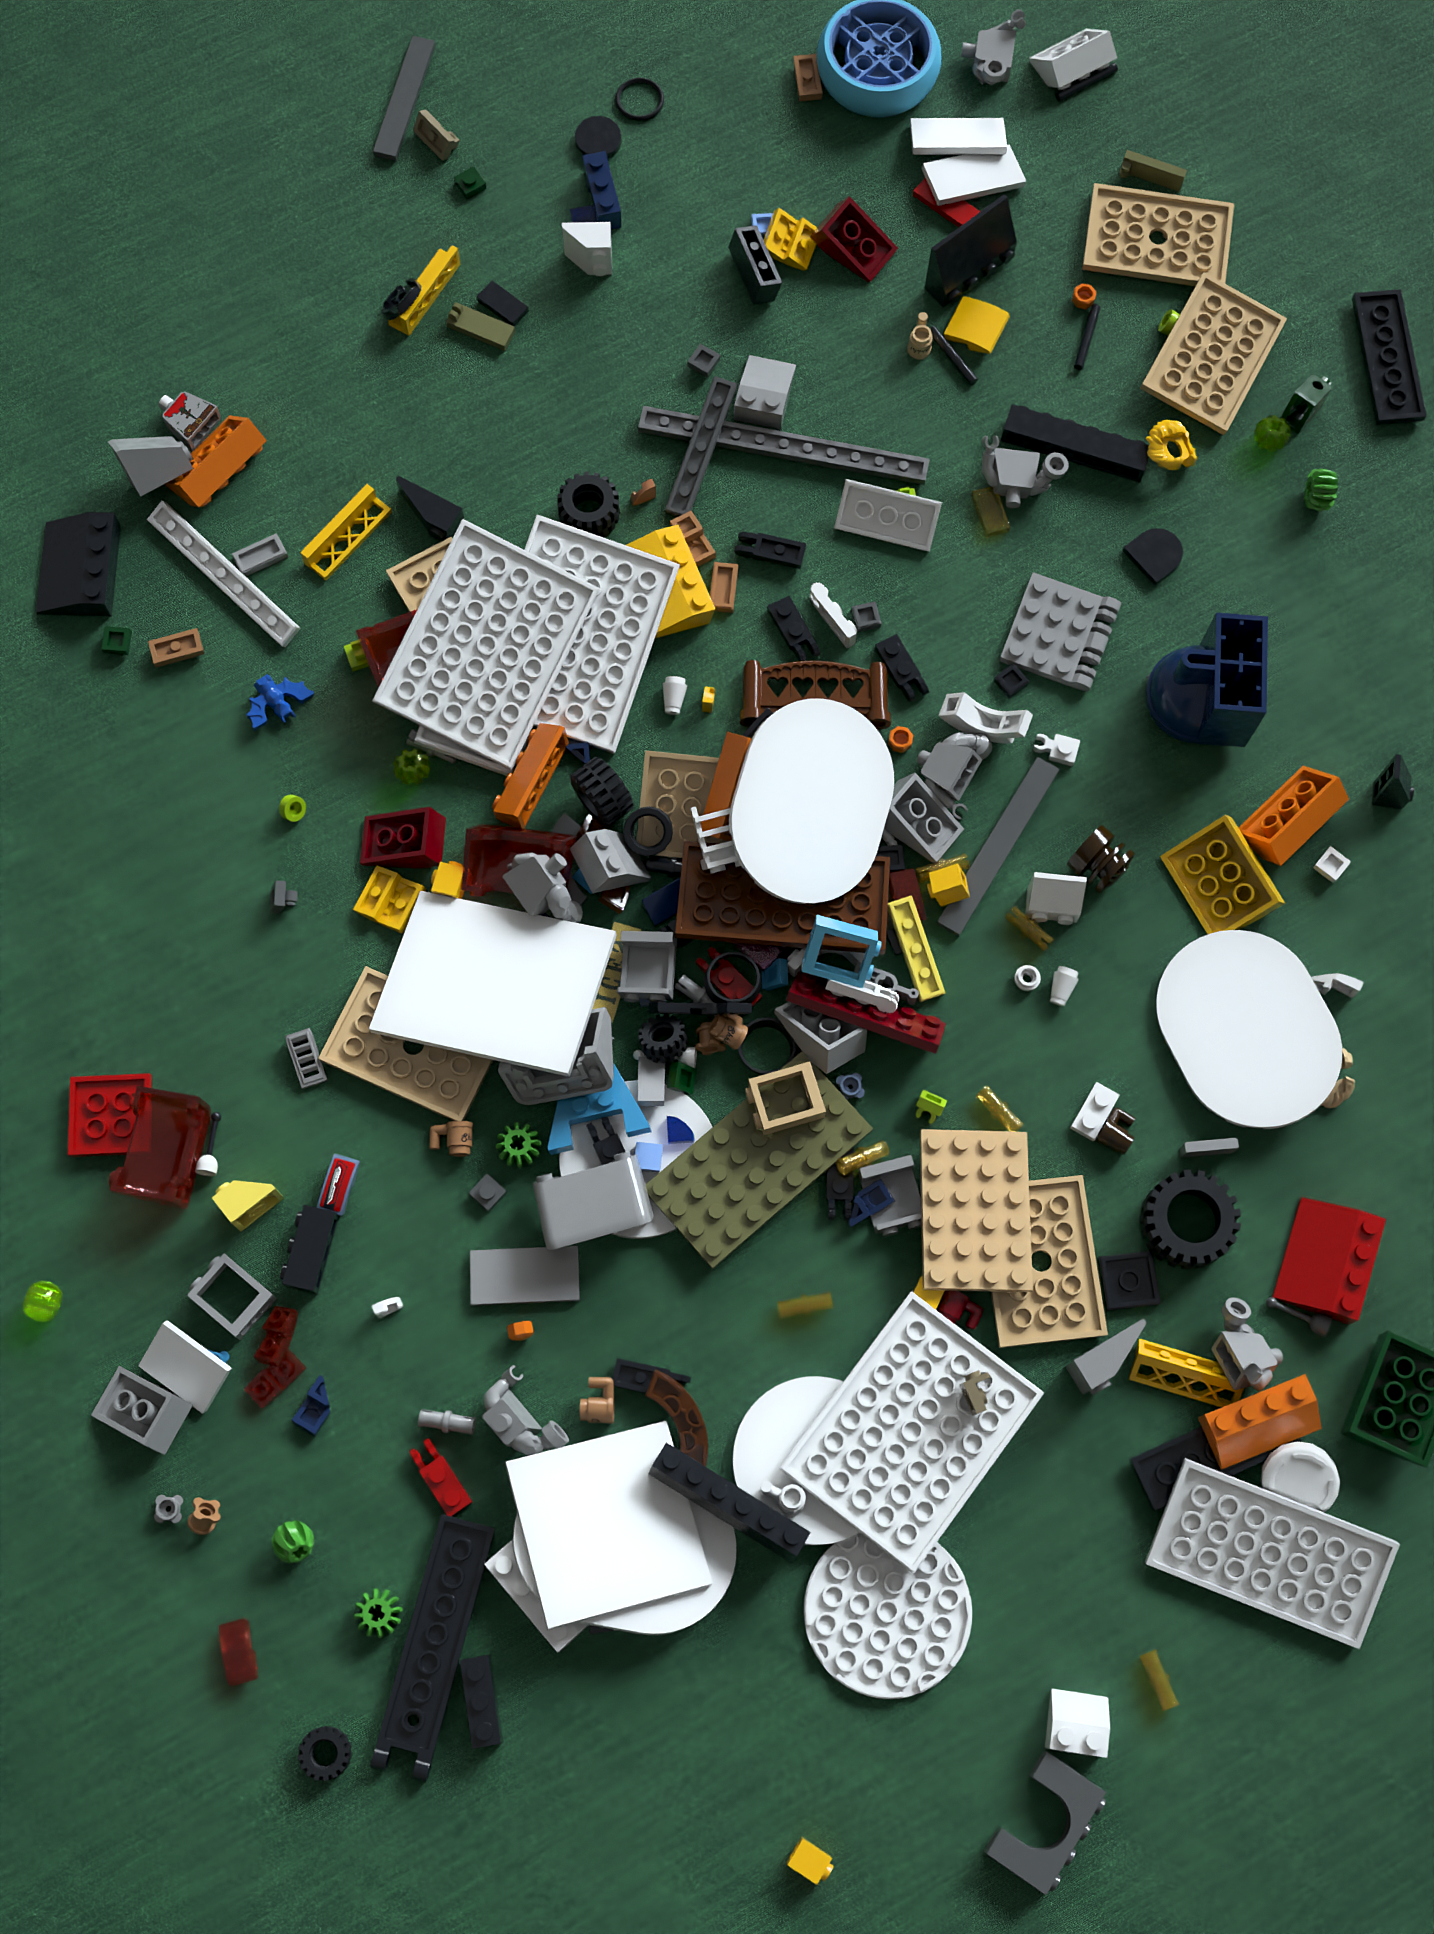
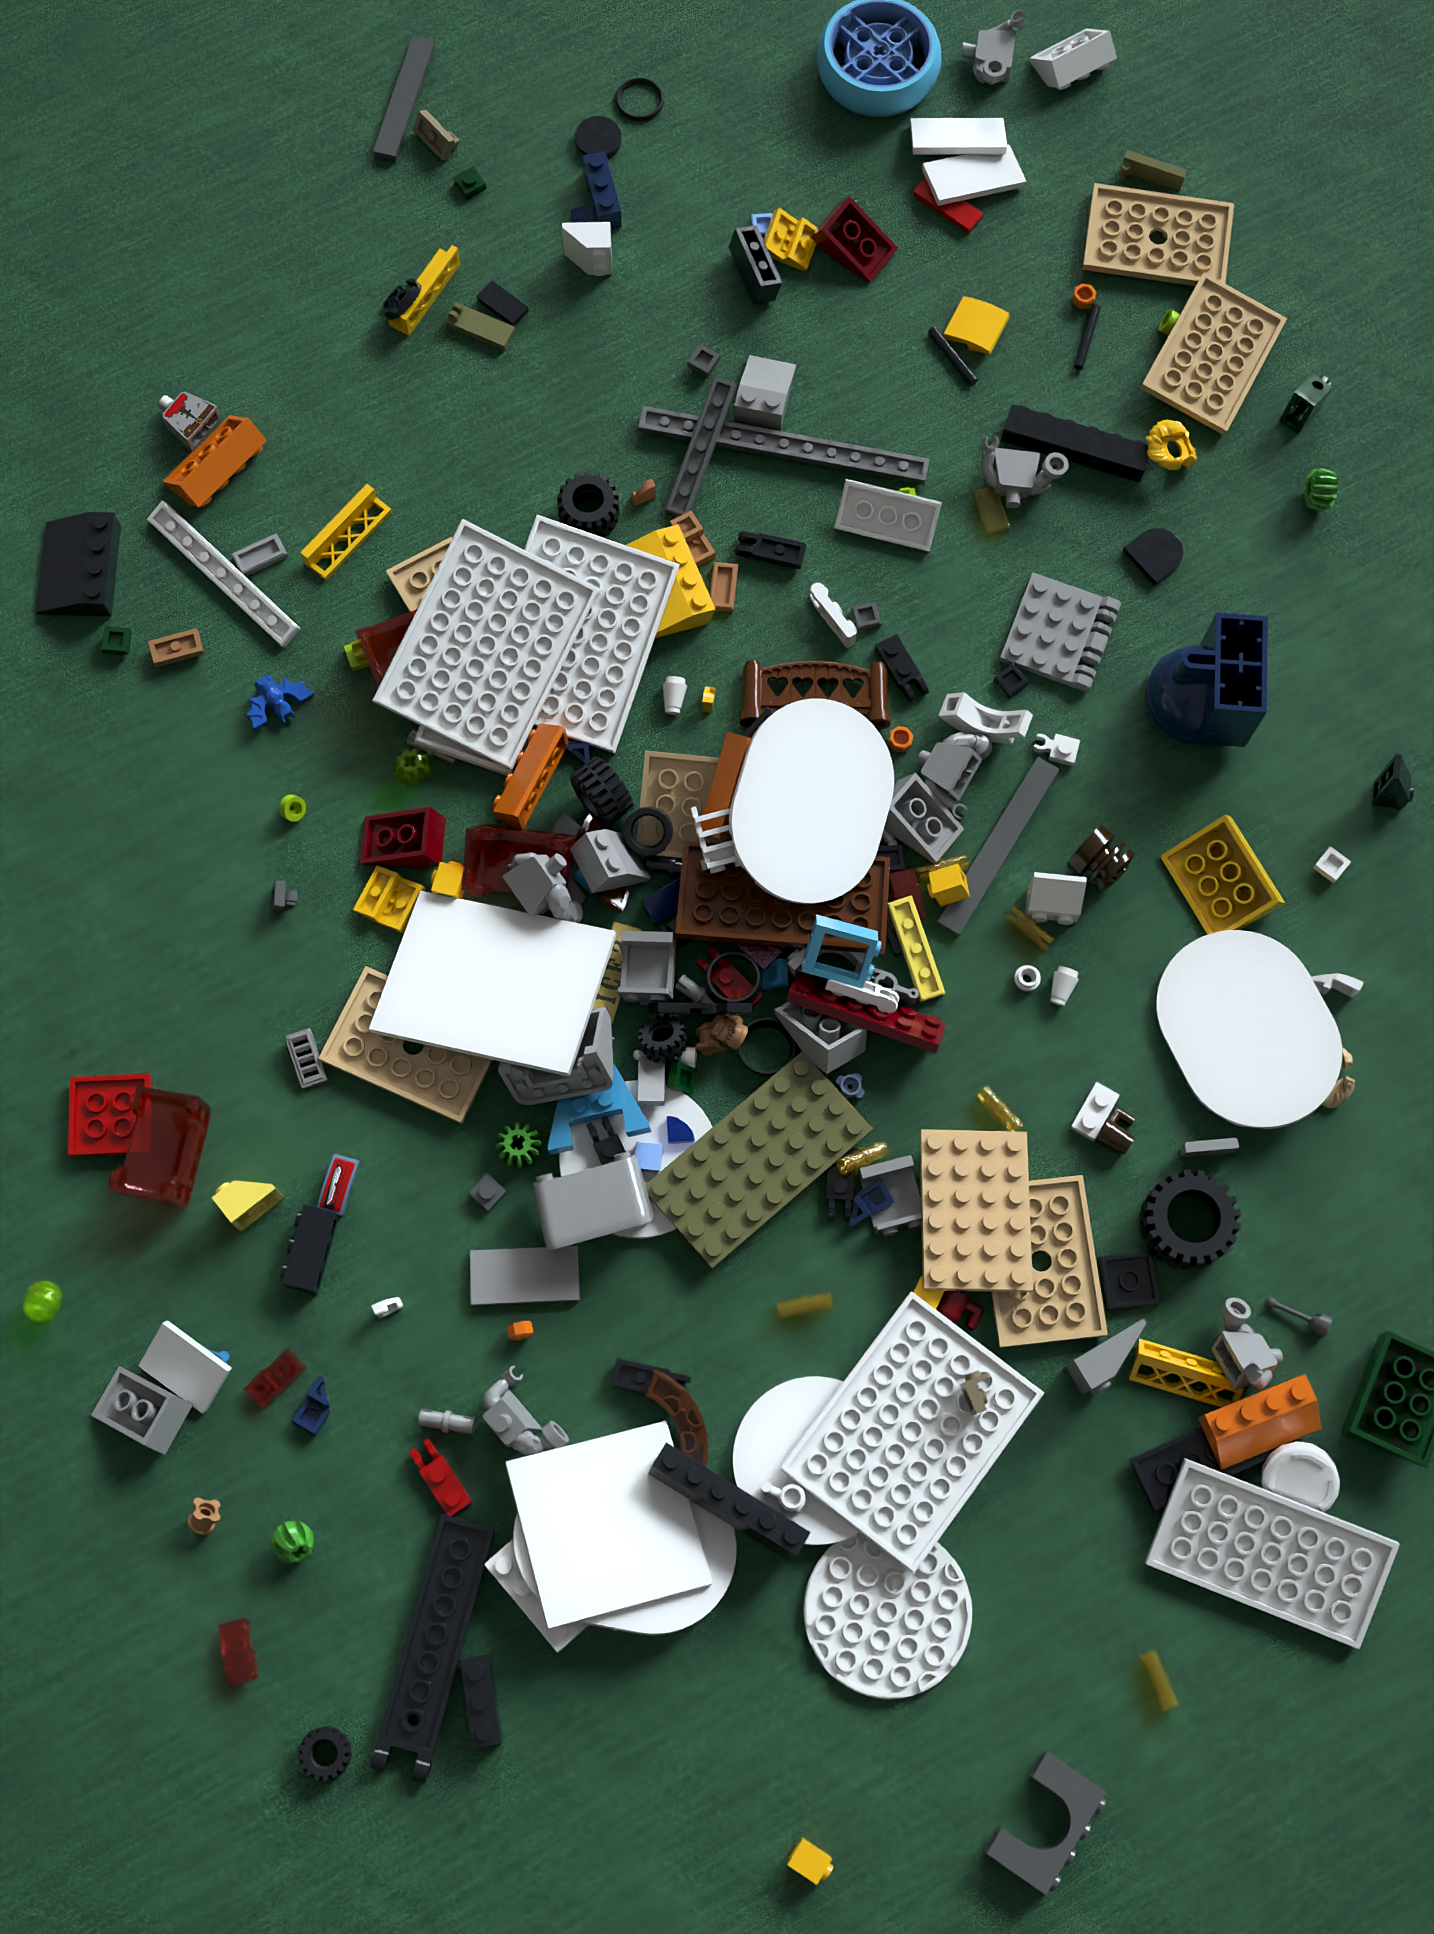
light grey slope [108,436,193,496] -> none
light grey plate [154,1495,183,1523] -> none
light grey window [187,1254,277,1340] -> none
hinge [195,1112,222,1176] -> none
clear red slope [254,1306,298,1367] -> none
bright green gear [354,1588,403,1638] -> none
black slope [396,475,464,540] -> none
medium nougat piece [429,1121,473,1157] -> none
medium nougat piece [580,1377,614,1424] -> none
tan window [745,1062,826,1135] -> none
black hinge [767,596,820,661] -> none
medium nougat plate [793,54,822,101] -> none
tan piece [907,312,933,359] -> none
lime tile [916,1090,947,1124] -> none
black slope [924,194,1017,307] -> none
white slope [1045,1689,1110,1758] -> none
black bar [1055,63,1118,101] -> none
orange slope [1238,766,1349,866] -> none
clear neon green piece [1254,415,1291,452] -> none
red slope [1272,1197,1386,1325] -> none
black plate [1352,289,1427,425] -> none

